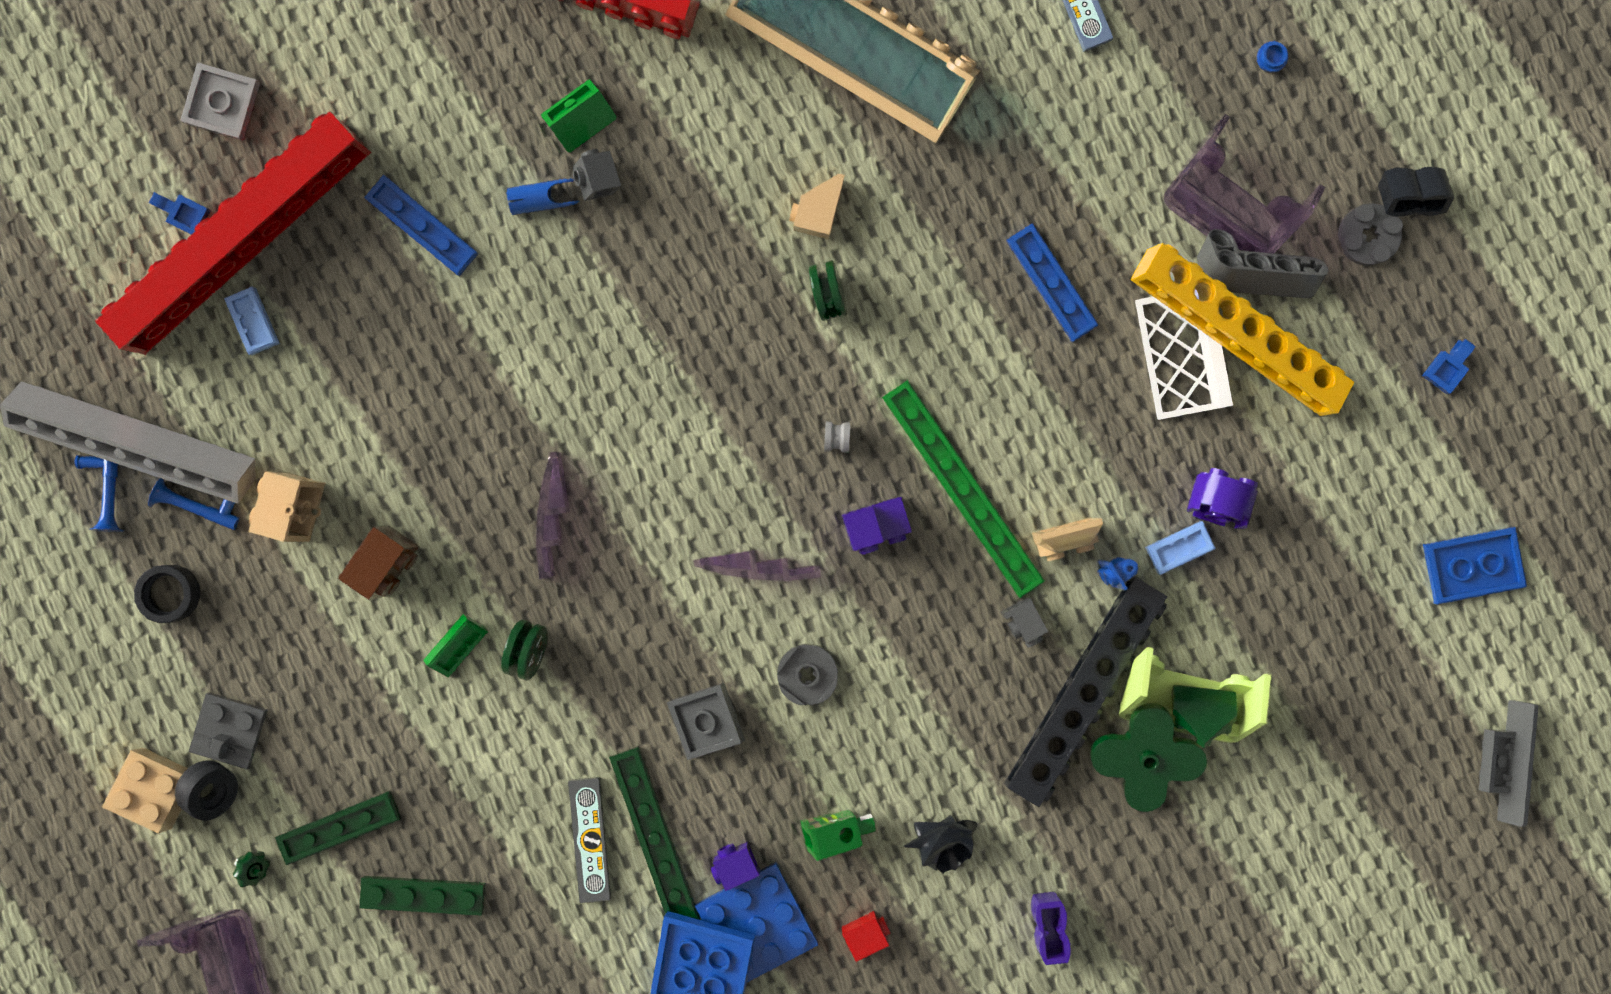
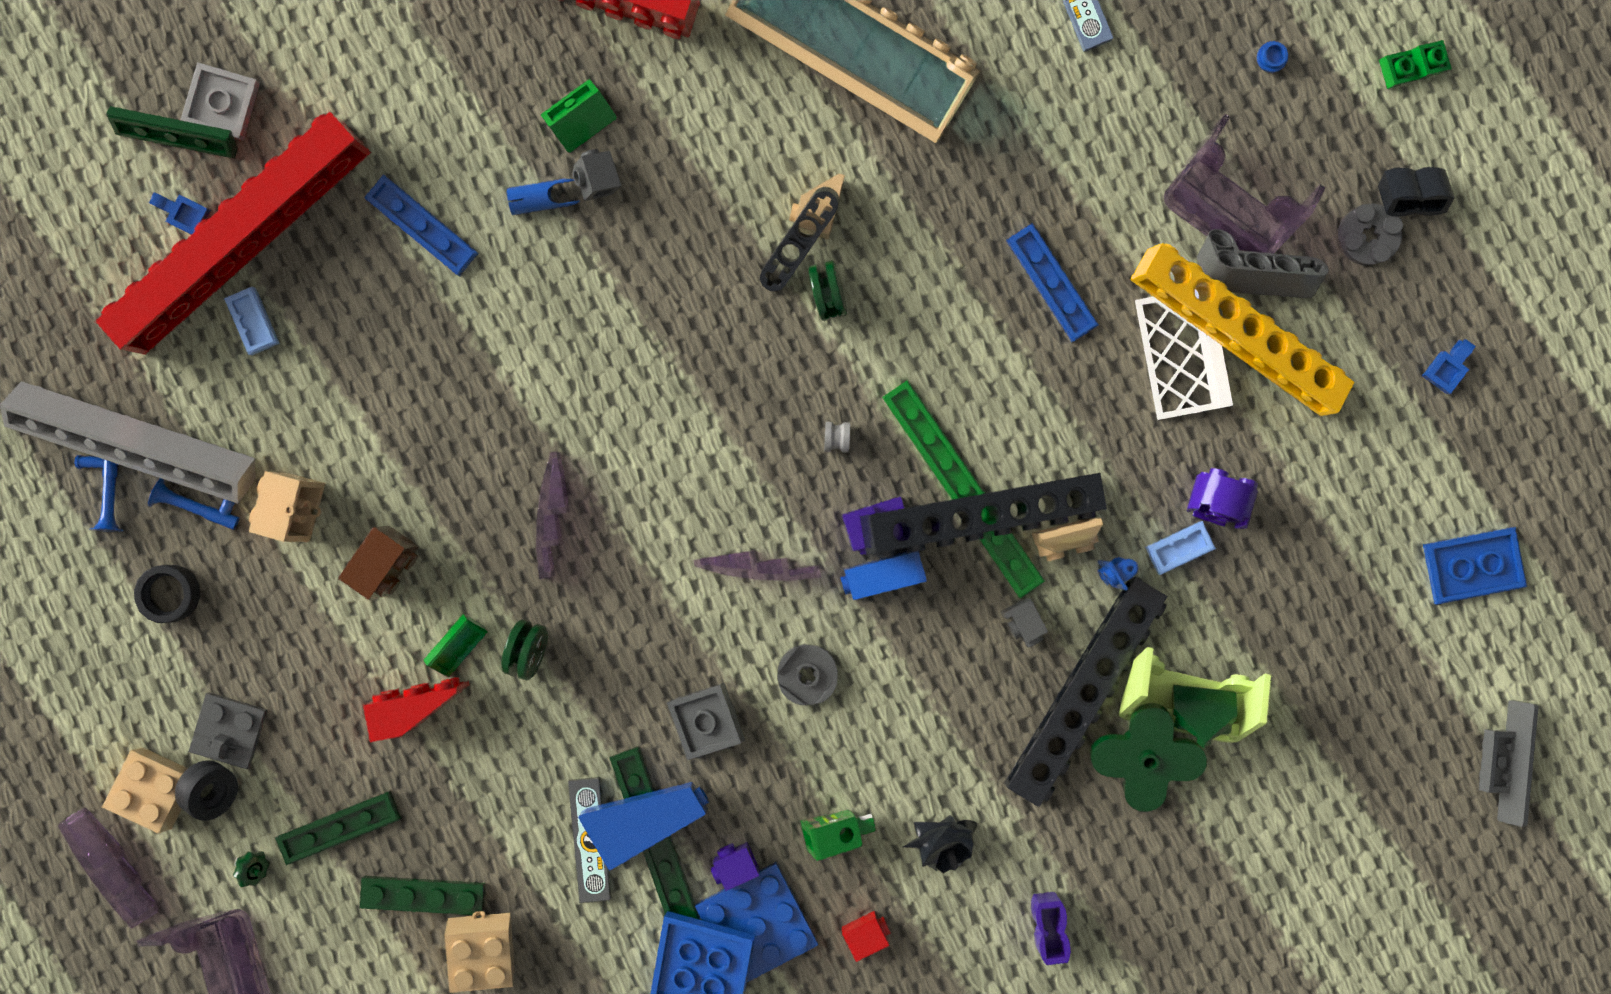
none -> clear purple slope [58,807,159,929]
none -> dark green tile [106,106,237,158]
none -> red slope [363,677,470,742]
none -> tan brick [445,911,515,993]
none -> blue slope [578,782,709,871]
none -> black beam [760,187,839,291]
none -> blue slope [840,551,927,600]
none -> black brick [860,473,1107,559]
none -> green slope [1379,40,1452,89]

